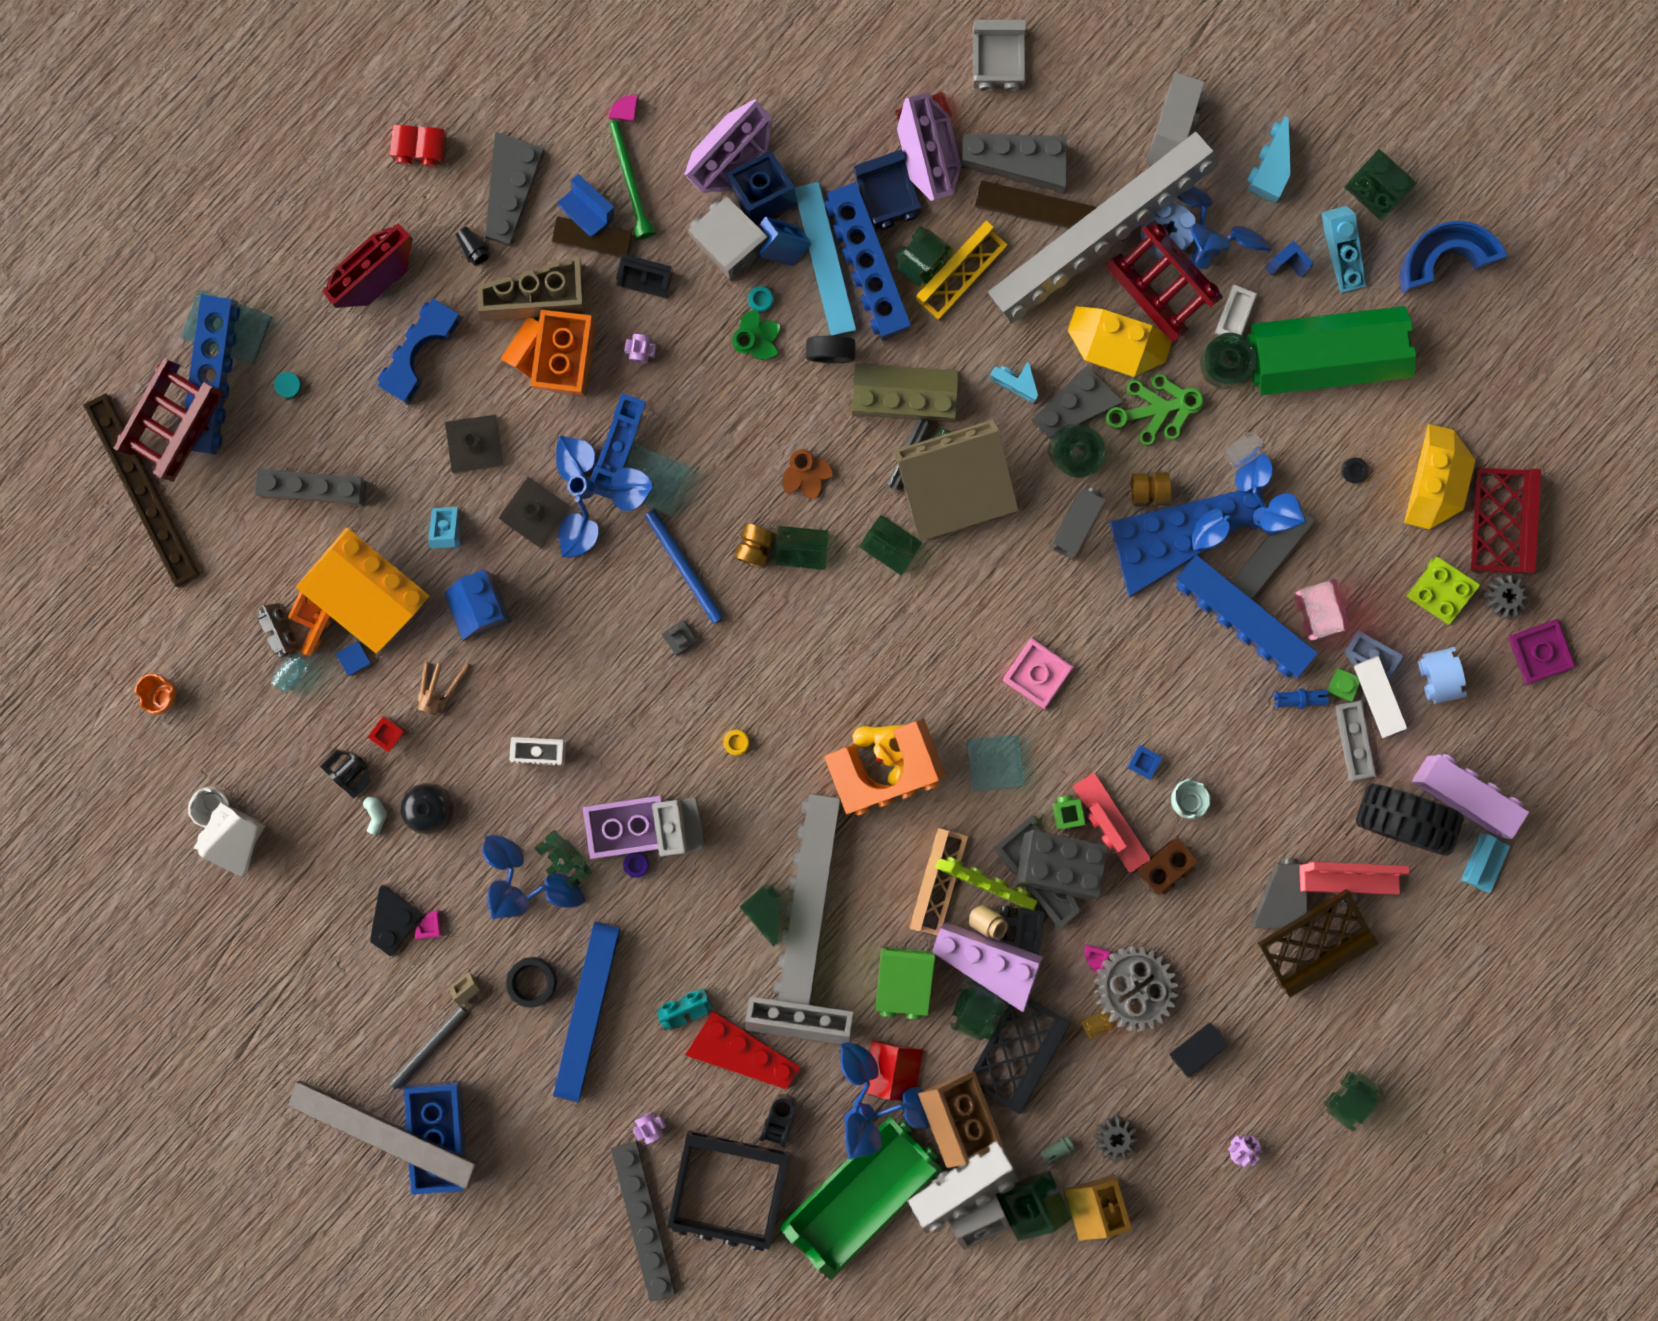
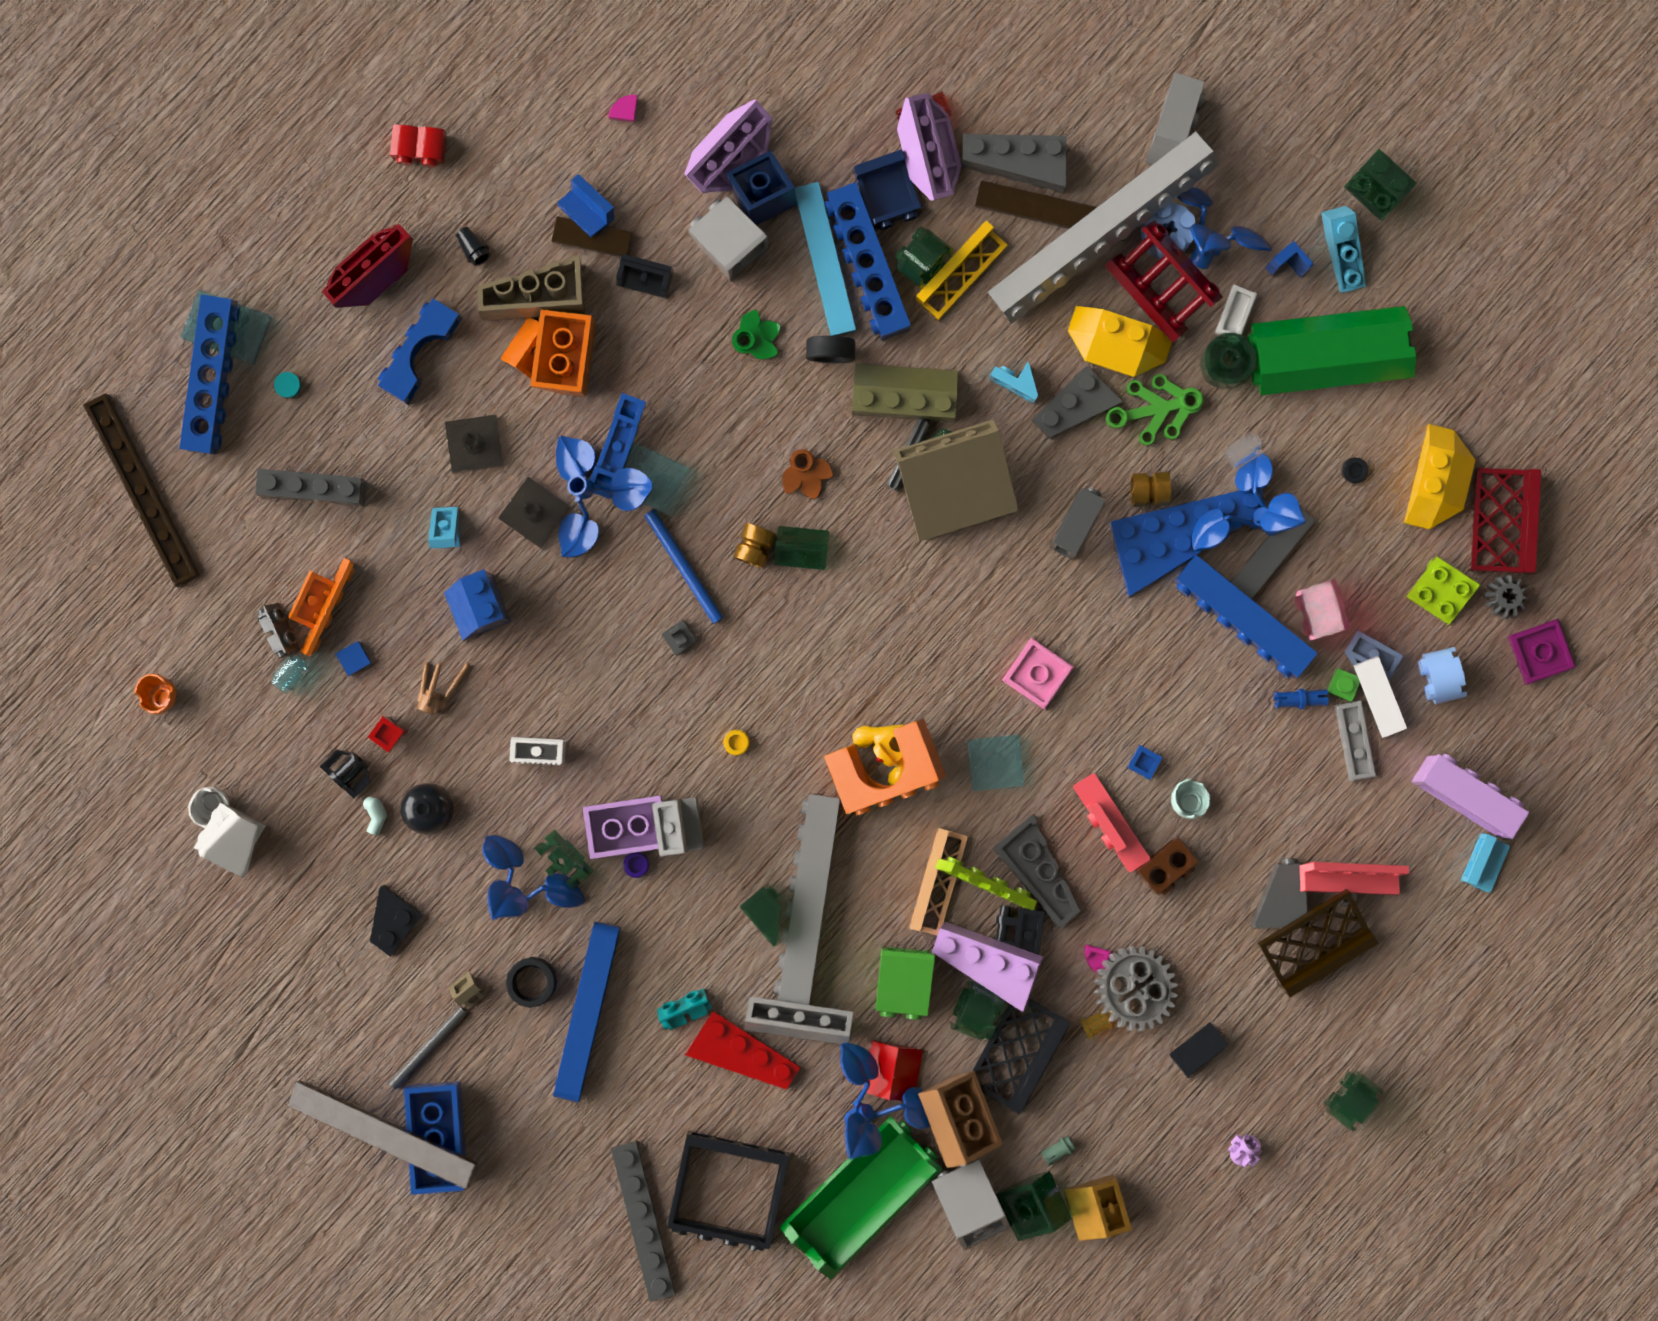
dark red fence [114,358,224,482] -> none
light orange slope [295,528,429,654] -> none
dark pink tile [415,910,442,939] -> none
dark grey wing [485,132,545,246] -> none
green piece [610,120,656,240] -> none
lavender gear [624,334,657,364] -> none
lavender gear [633,1112,666,1144] -> none
teal tile [748,286,774,313] -> none
blue panel [758,217,811,266] -> none
black piece [760,1094,795,1148] -> none
clear green panel [859,515,923,576] -> none
wedge [908,1141,1018,1234] -> none
tan brick [969,905,1008,940] -> none
light grey panel [973,20,1026,91] -> none
dark grey brick [1016,830,1107,900] -> none
clear green brick [1048,424,1106,478] -> none
bright green brick [1052,795,1085,830] -> none
dark grey gear [1093,1115,1139,1161] -> none
medium azure slope [1247,116,1291,204] -> none
black tyre [1355,783,1464,856] -> none
blue brick [1400,221,1507,294] -> none

